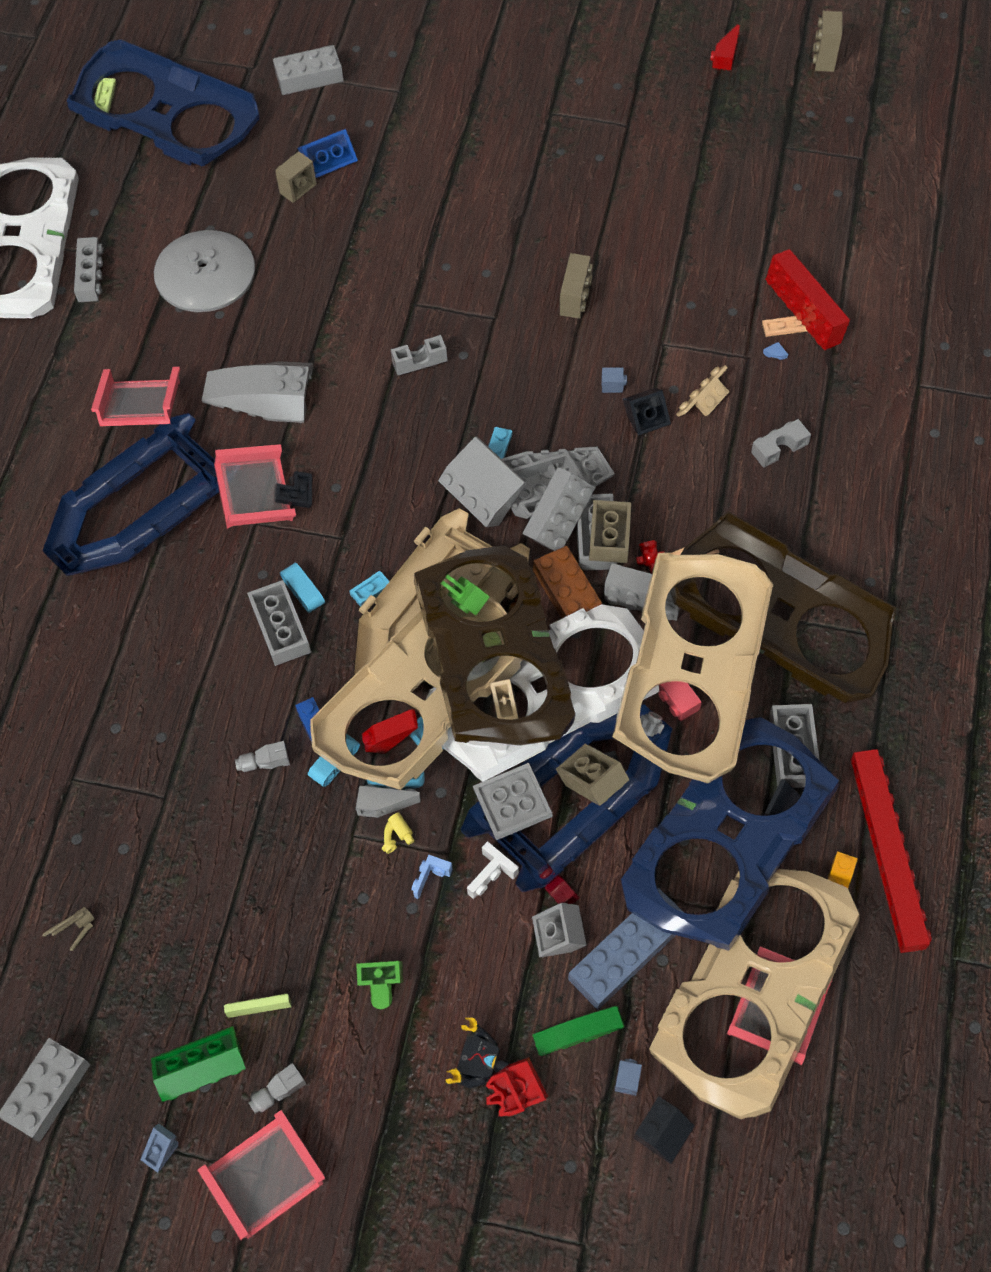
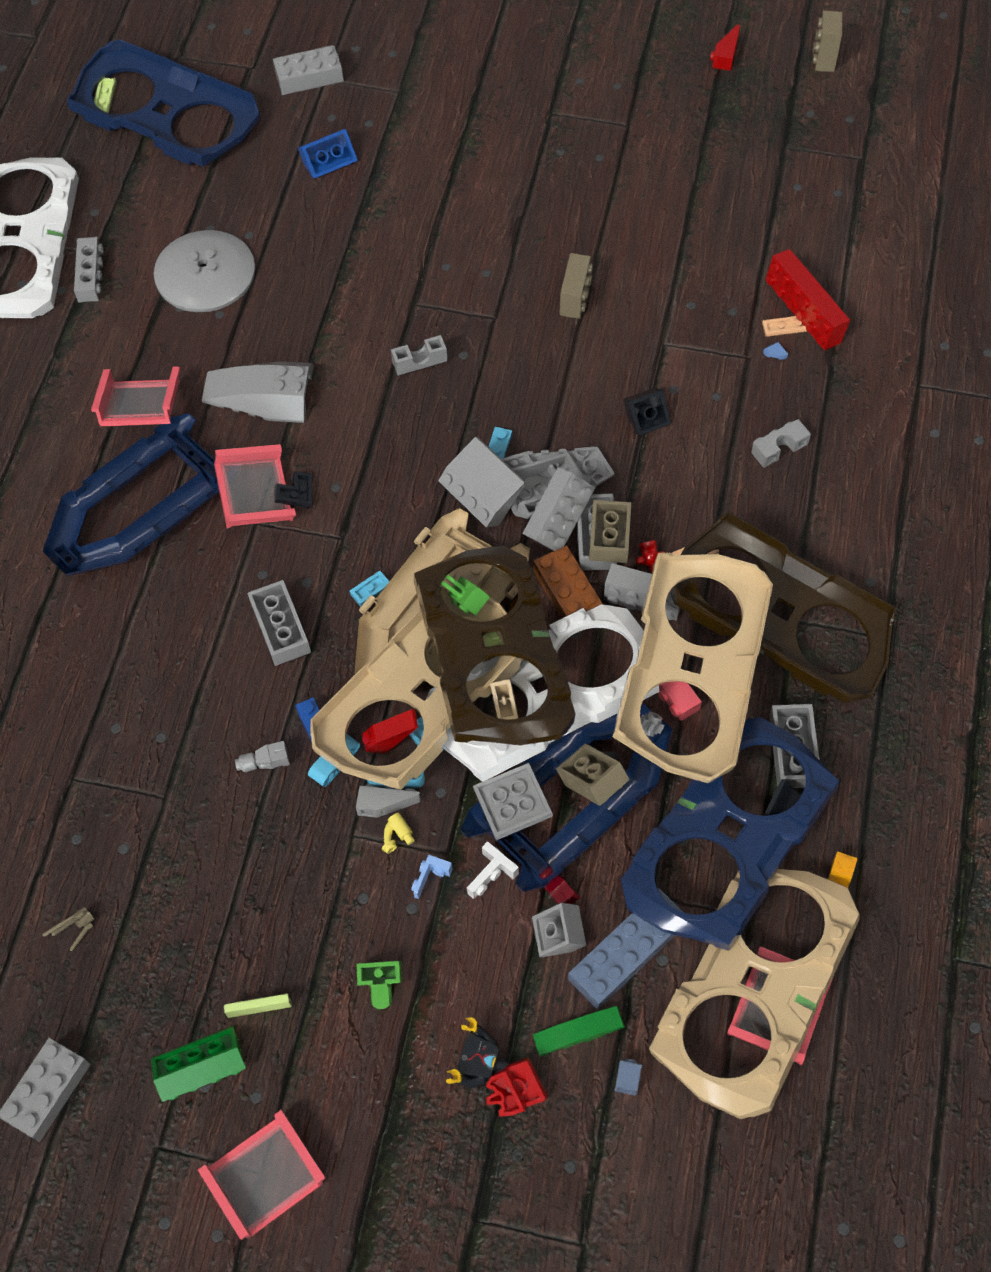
sand blue slope [141,1123,179,1173] -> none
light grey piece [248,1063,306,1114] -> none
dark tan brick [275,152,317,203] -> none
medium azure beam [280,562,325,613] -> none
sand blue brick [601,368,627,393] -> none
black slope [633,1096,695,1164] -> none
tan bracket [676,365,729,417] -> none
red brick [850,749,931,953] -> none

